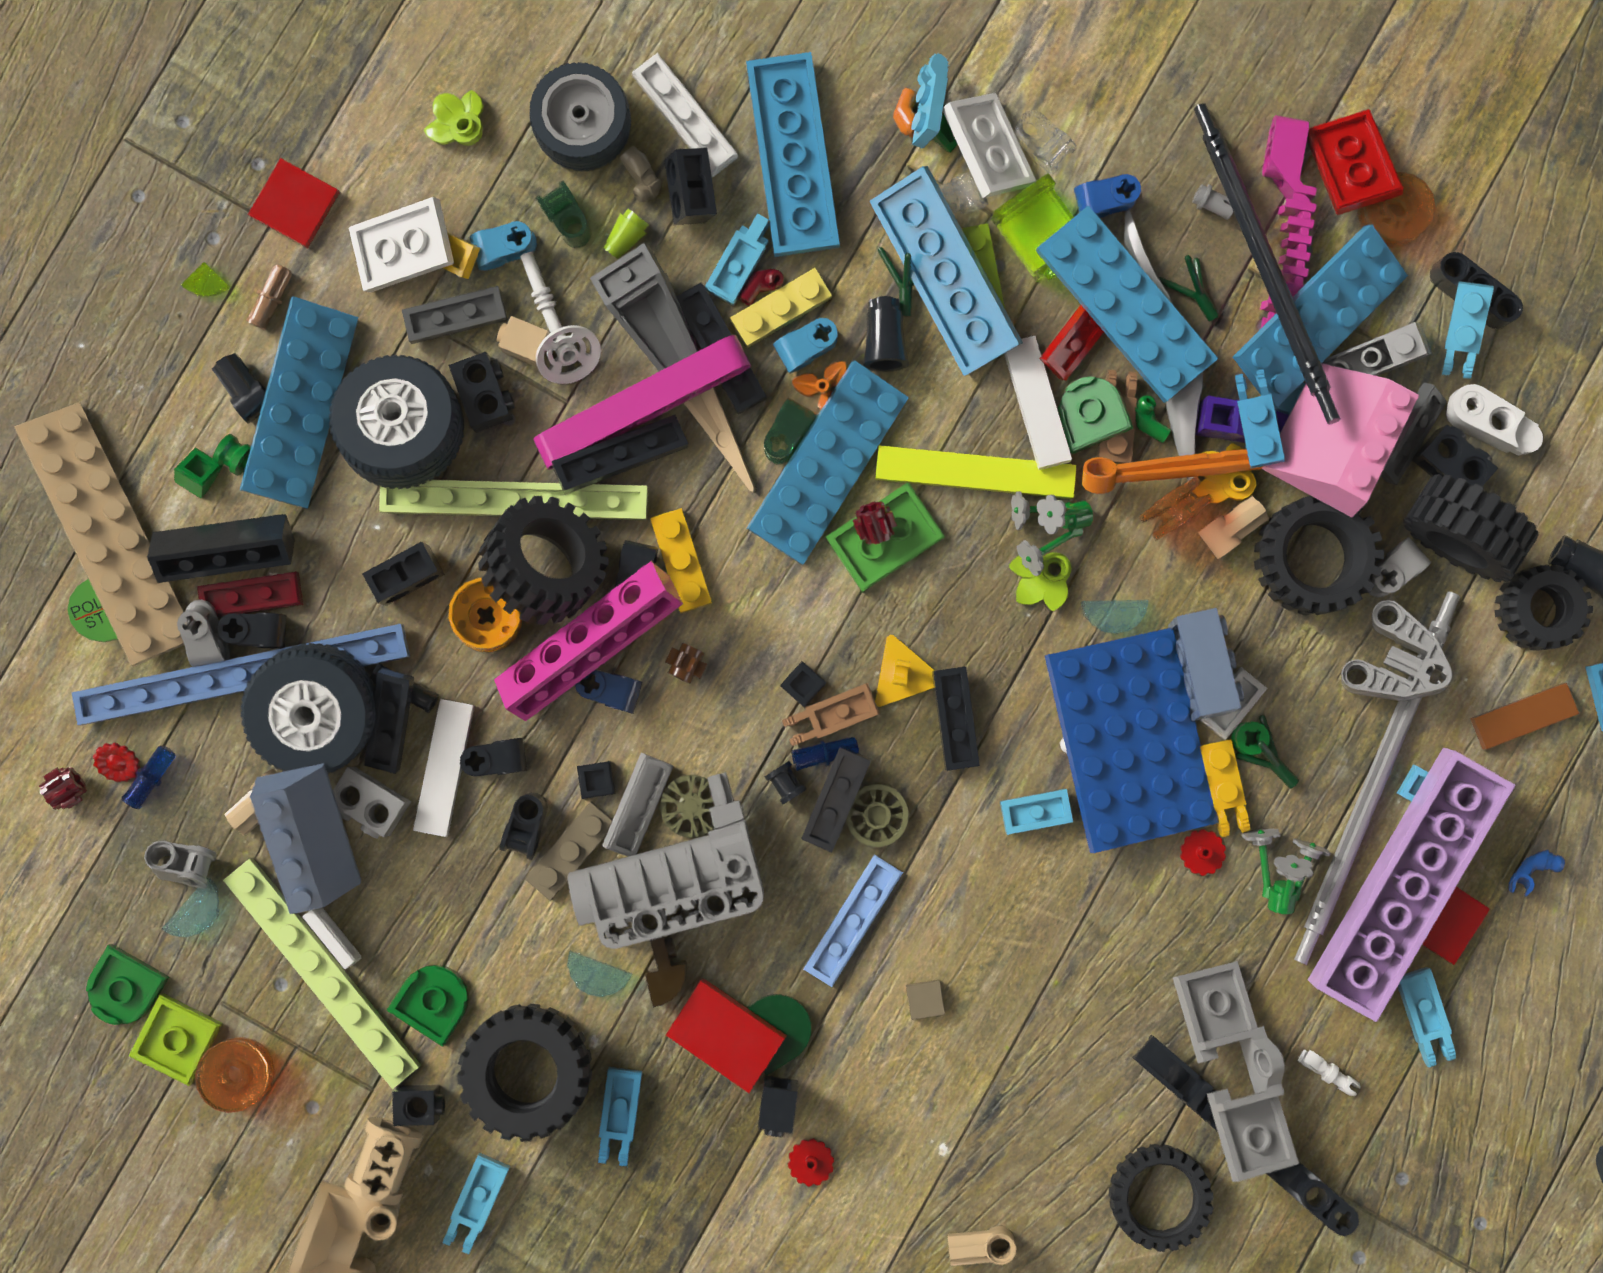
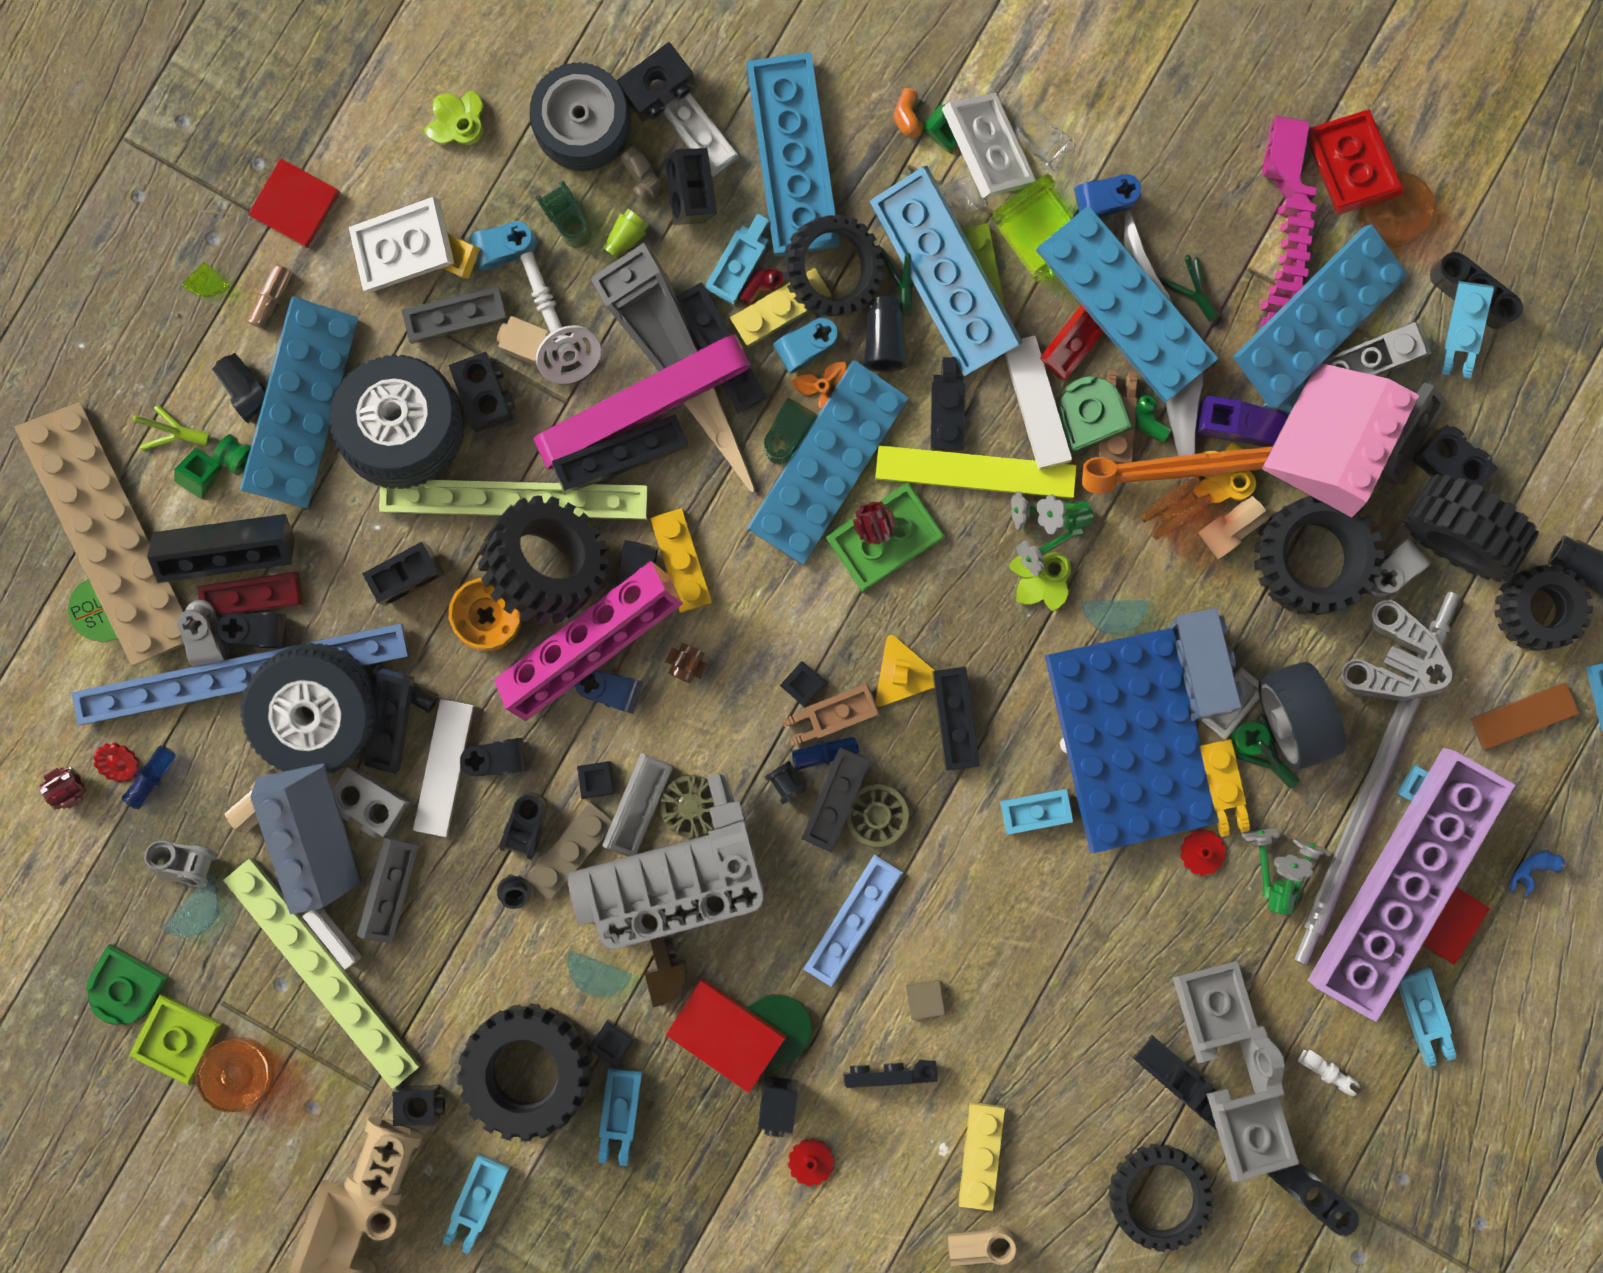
green tile [386,965,469,1047] -> none
medium azure hinge [911,53,949,148] -> none
light grey pin [1192,184,1233,220] -> none
black axle [1194,103,1341,425] -> none
dark azure hinge [1235,369,1285,469] -> none
white piece [1446,384,1543,456] -> none
none -> lime plant [133,405,210,451]
none -> dark grey plate [357,837,419,943]
none -> black plate [497,874,531,909]
none -> black tile [588,1019,636,1067]
none -> black brick [616,41,695,123]
none -> black tyre [782,215,884,316]
none -> black hinge [843,1059,938,1088]
none -> black hinge [930,357,965,451]
none -> light yellow plate [958,1102,1005,1211]
none -> black wheel [1258,662,1346,770]

